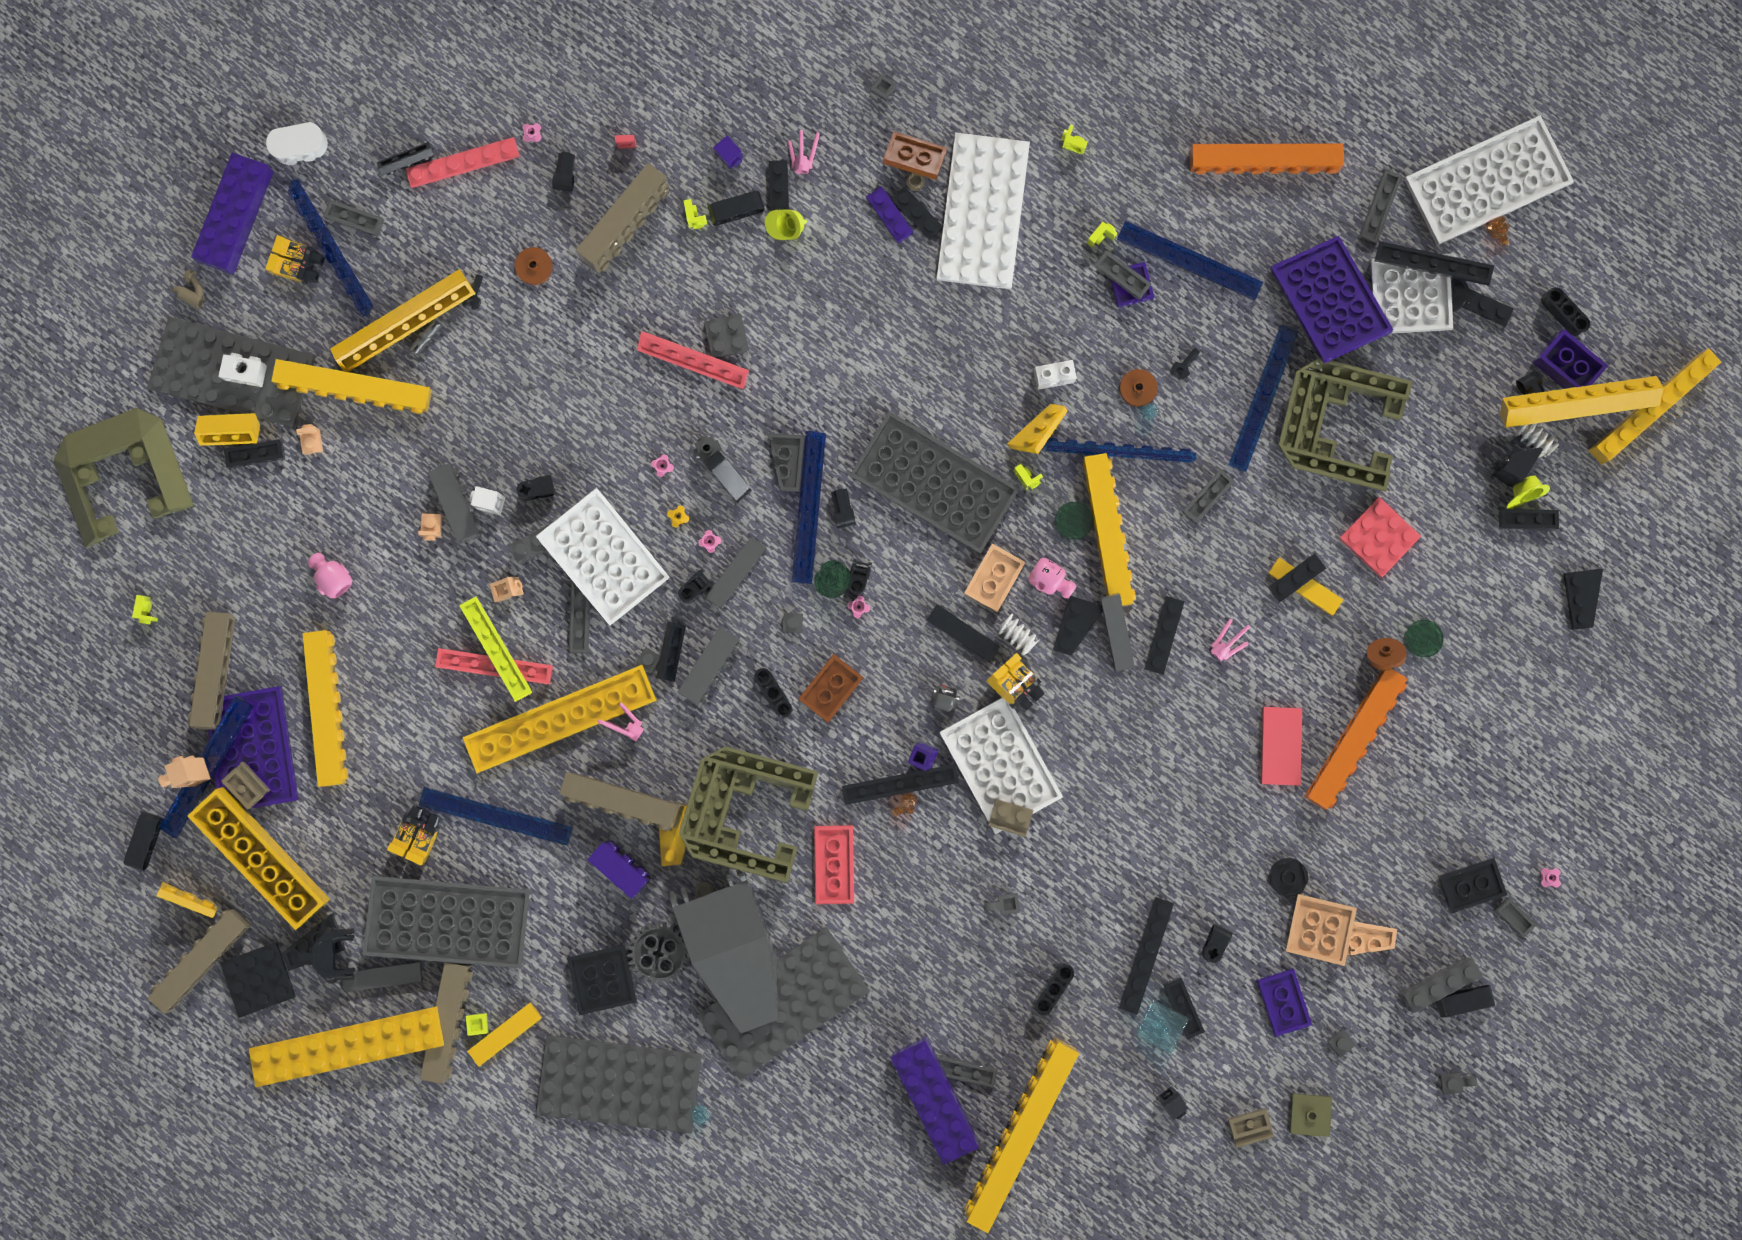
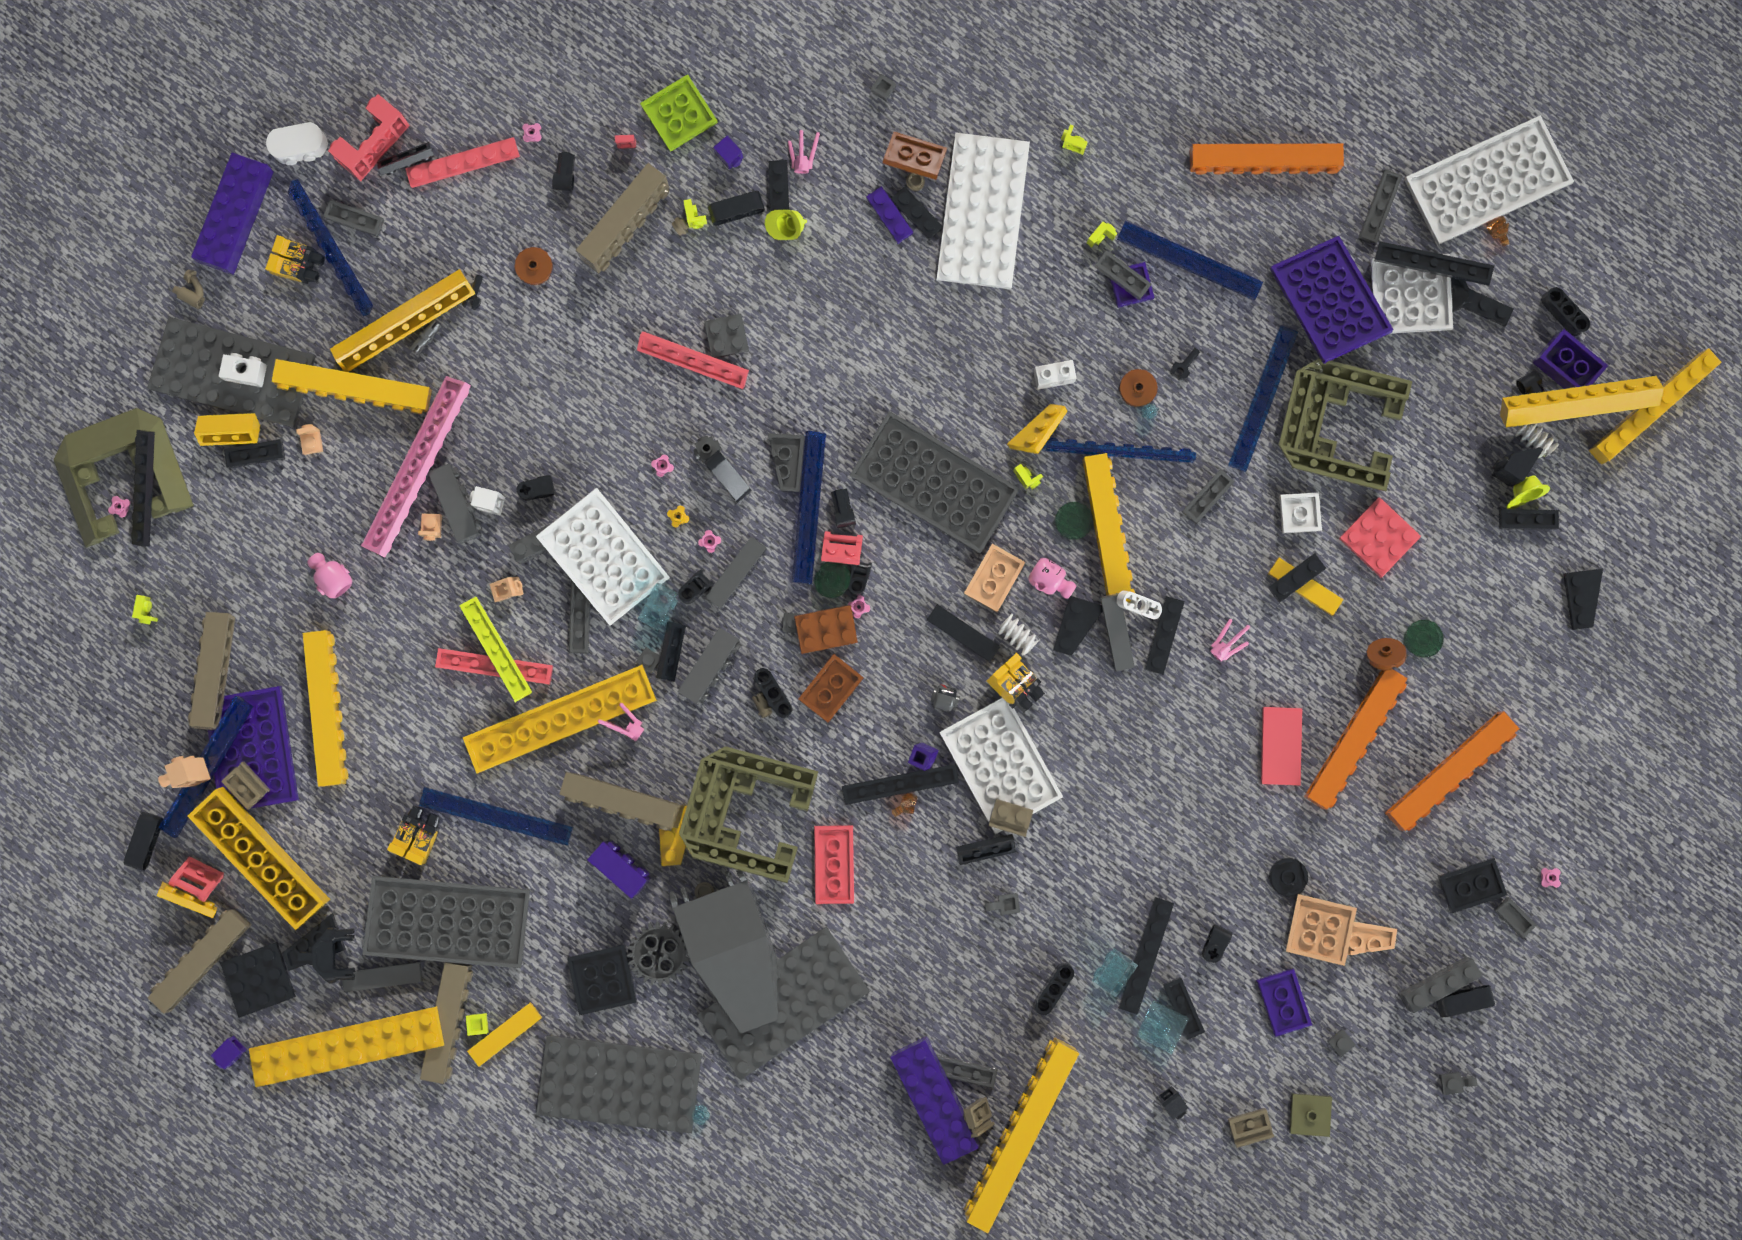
none -> bright pink plate [108,496,131,518]
none -> black plate [131,430,155,547]
none -> coral plate [169,856,224,902]
none -> dark purple brick [210,1036,247,1069]
none -> coral plate [328,94,410,181]
none -> bright pink plate [361,376,471,557]
none -> clear light blue brick [637,583,678,630]
none -> lime plate [640,74,718,152]
none -> dark tan plate [672,217,689,236]
none -> dark tan pin [752,692,772,718]
none -> dark orange plate [794,605,858,654]
none -> coral plate [821,531,863,565]
none -> black plate [956,834,1016,865]
none -> dark tan plate [963,1097,995,1138]
none -> clear light blue brick [1092,948,1138,997]
none -> white beam [1117,590,1162,619]
none -> white plate [1279,492,1322,534]
none -> orange brick [1385,711,1520,831]

